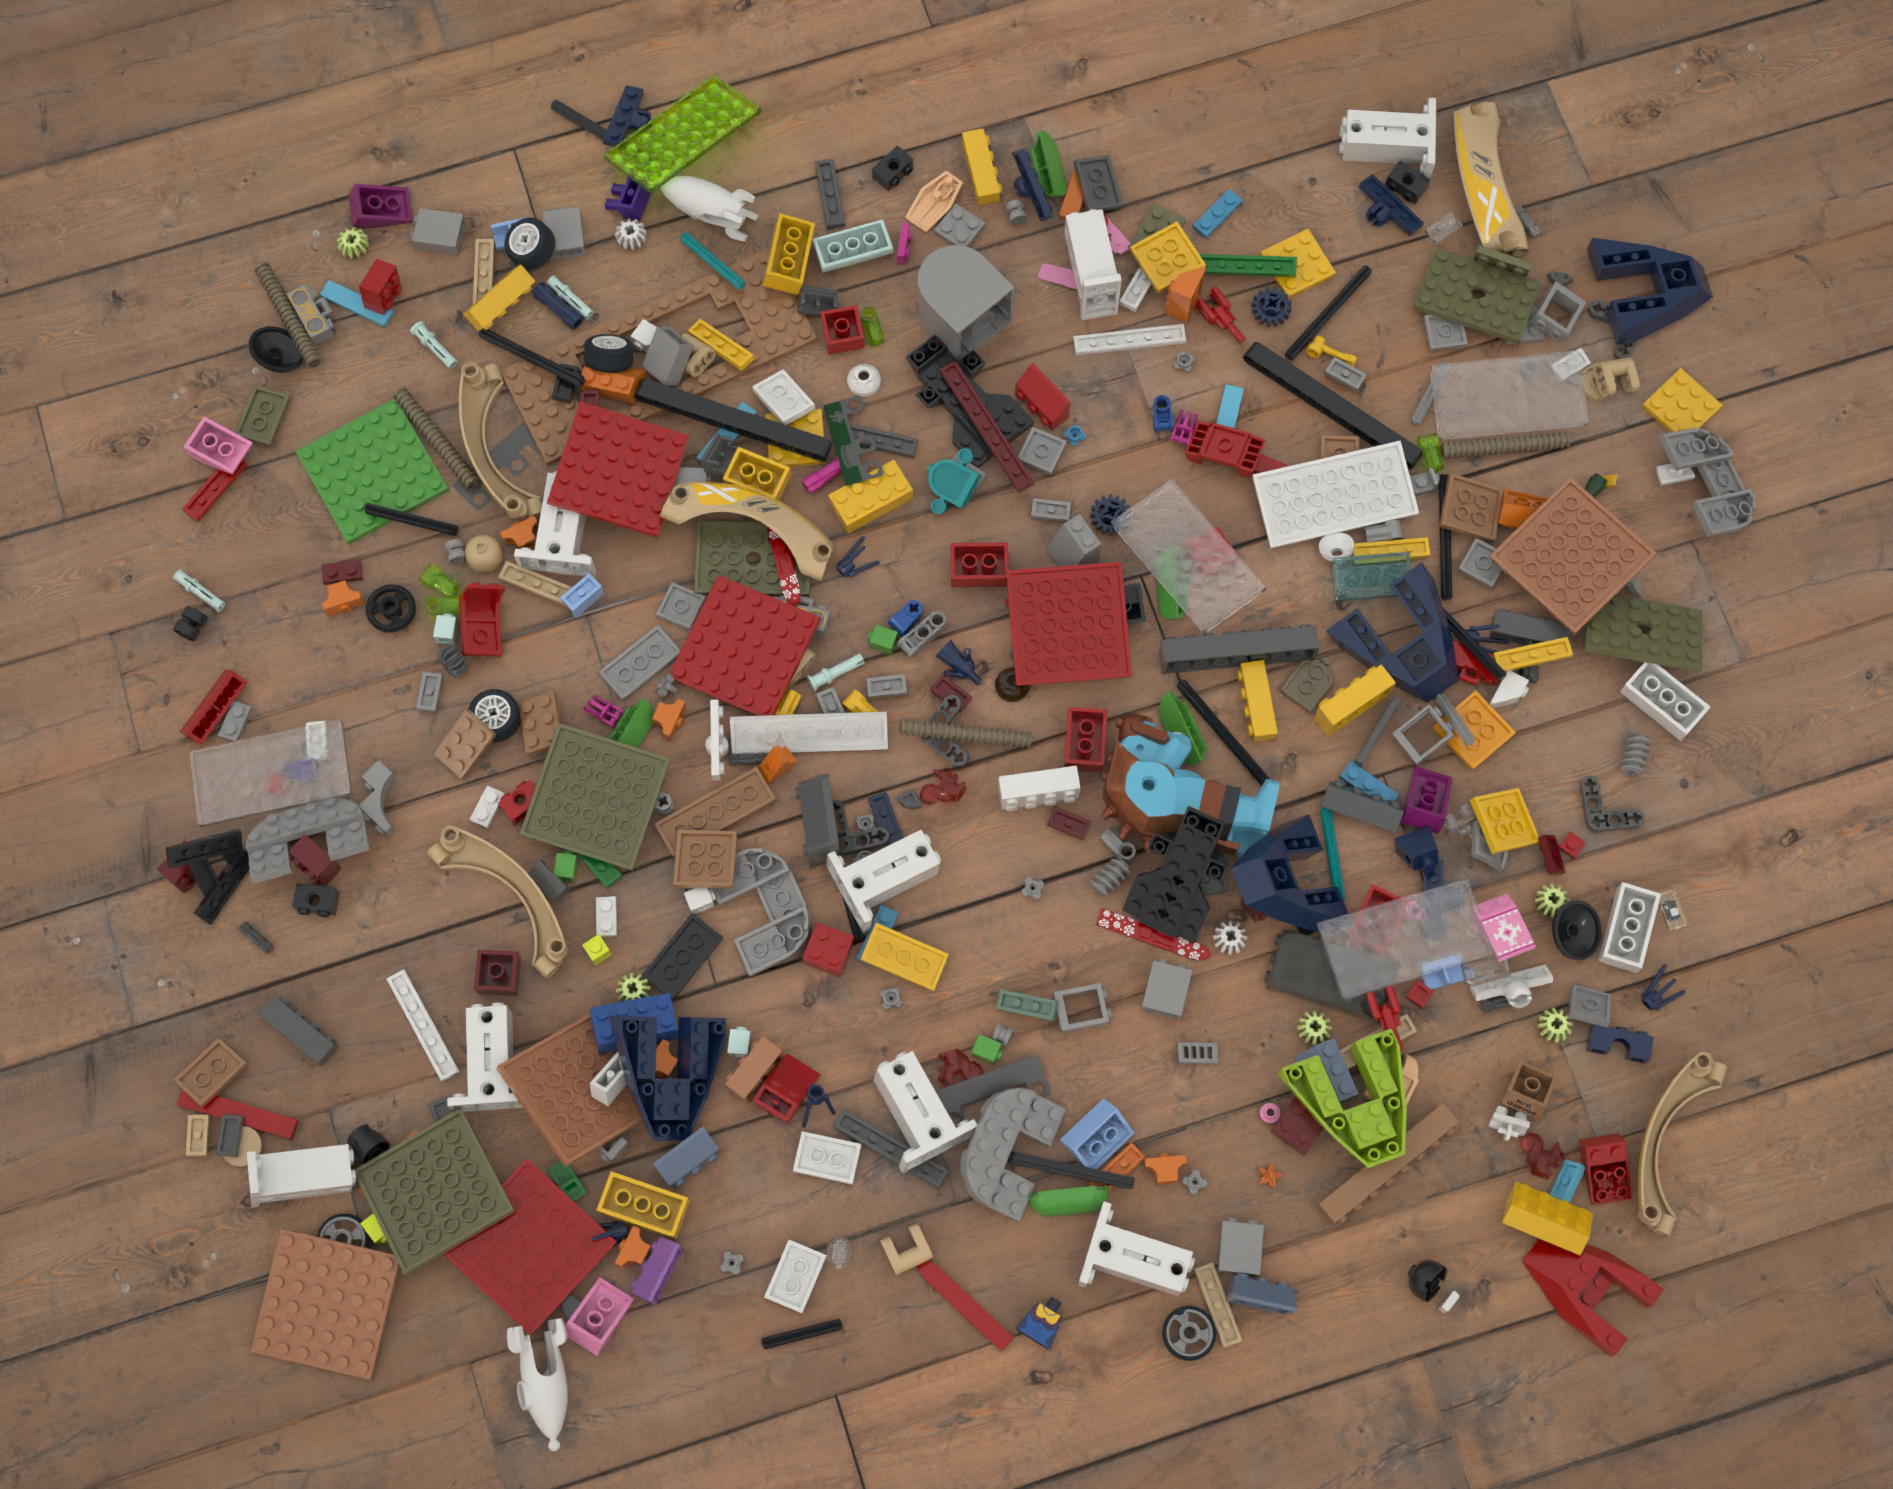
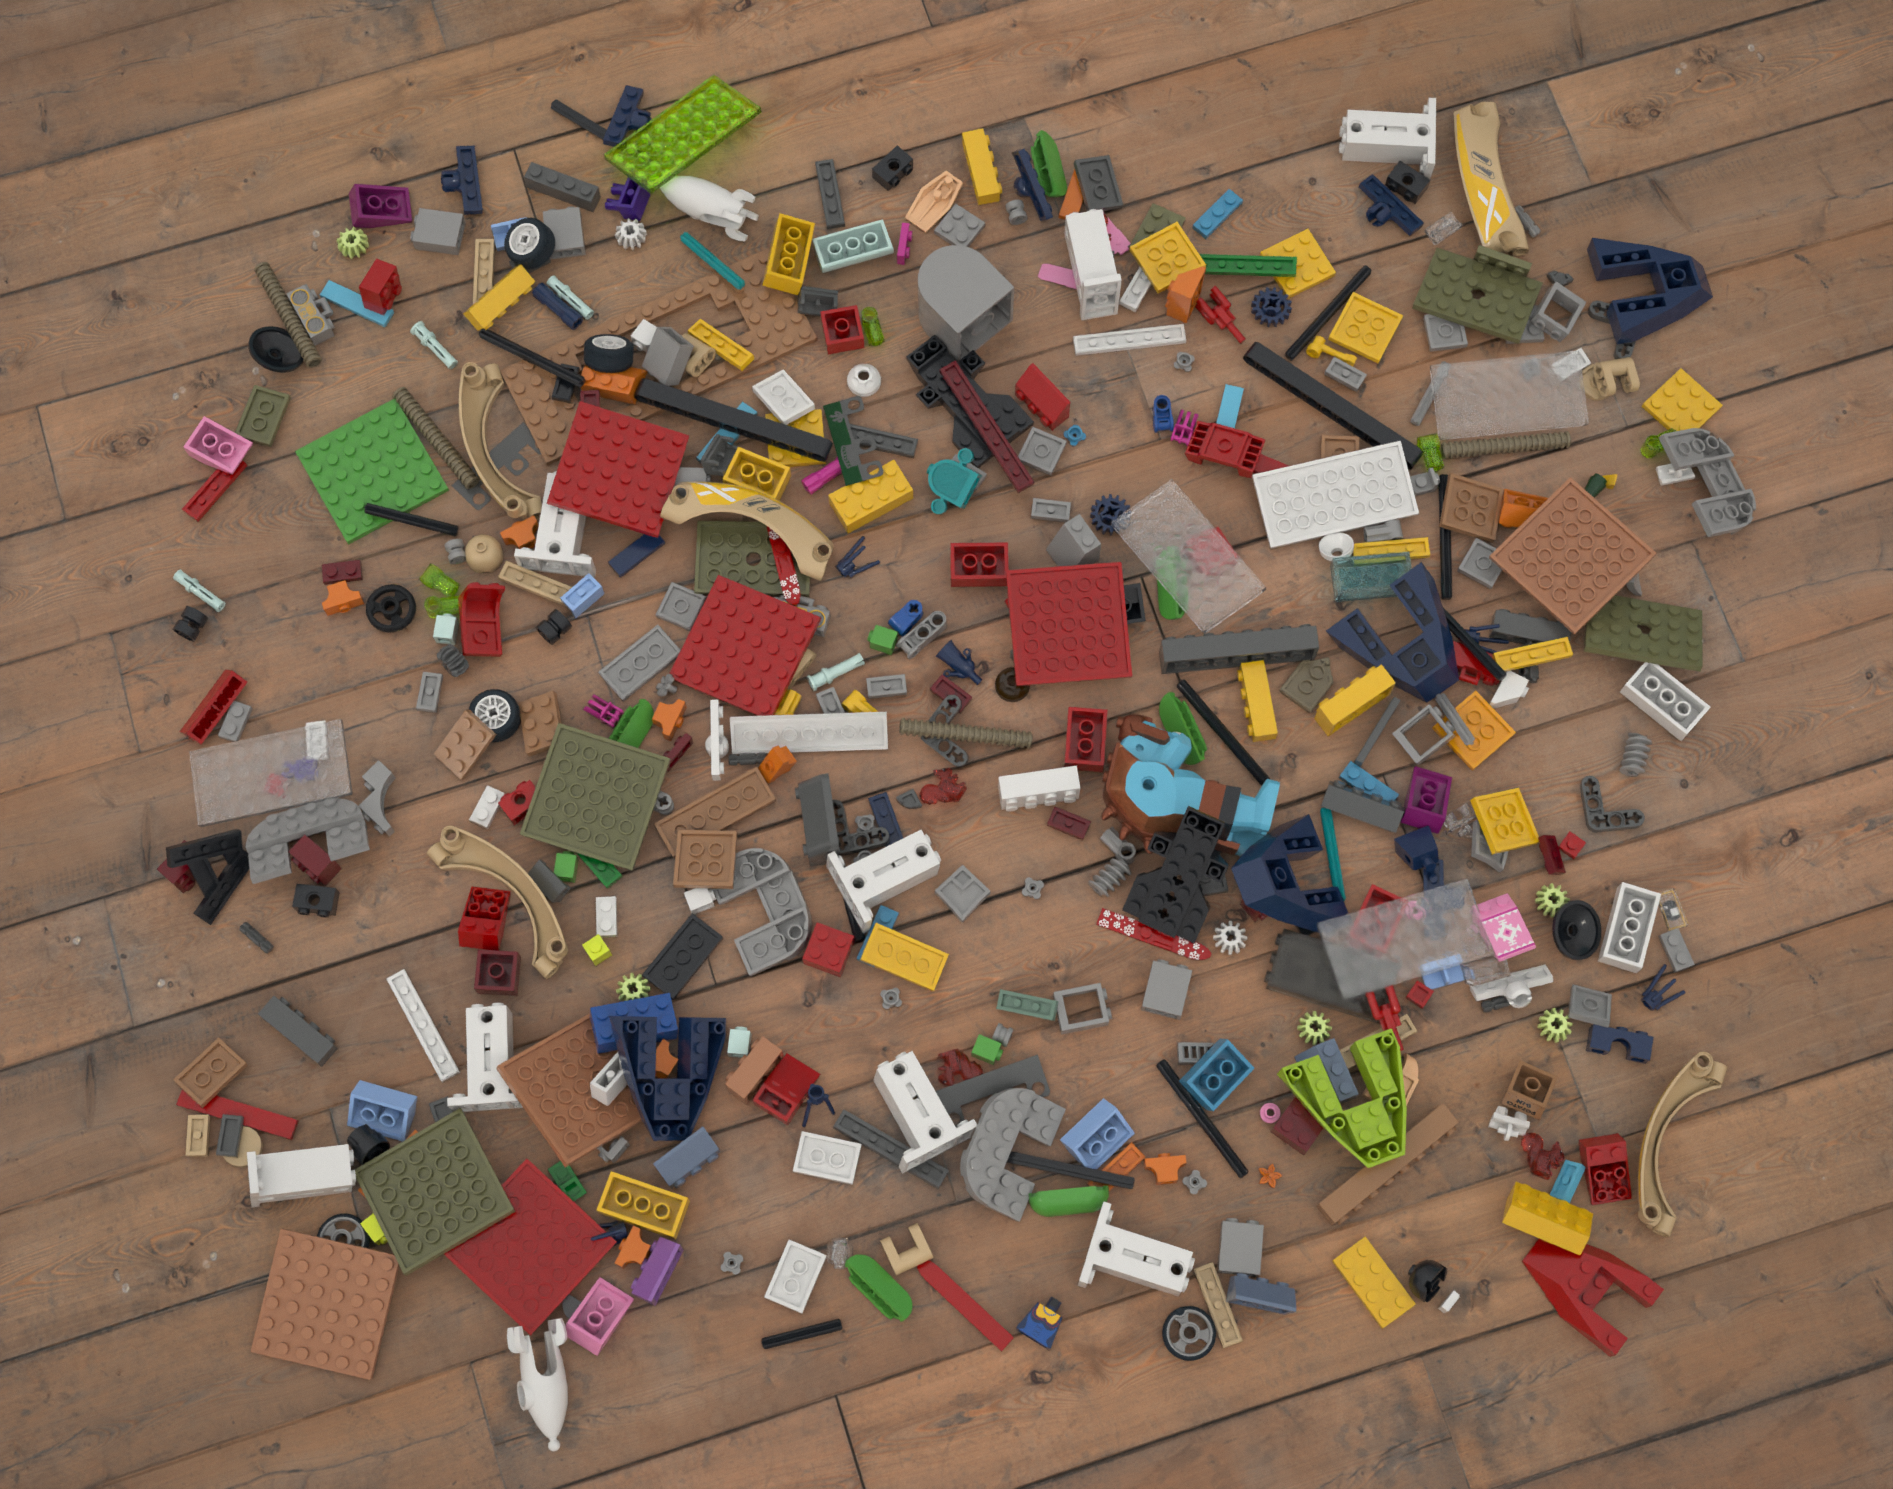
none -> light blue slope [347,1080,417,1142]
none -> dark blue plate [441,145,483,215]
none -> red slope [458,886,511,951]
none -> dark grey brick [524,162,601,212]
none -> black wheel [535,609,572,645]
none -> dark blue tile [608,534,665,578]
none -> dark red plate [663,733,693,772]
none -> bright green brick [845,1254,913,1322]
none -> light grey plate [935,865,991,923]
none -> black axle [1156,1059,1249,1178]
none -> dark azure brick [1179,1038,1254,1111]
none -> yellow plate [1328,292,1403,364]
none -> yellow plate [1332,1236,1416,1329]
none -> clear neon green piece [1640,428,1676,459]
none -> light grey plate [1658,928,1695,973]

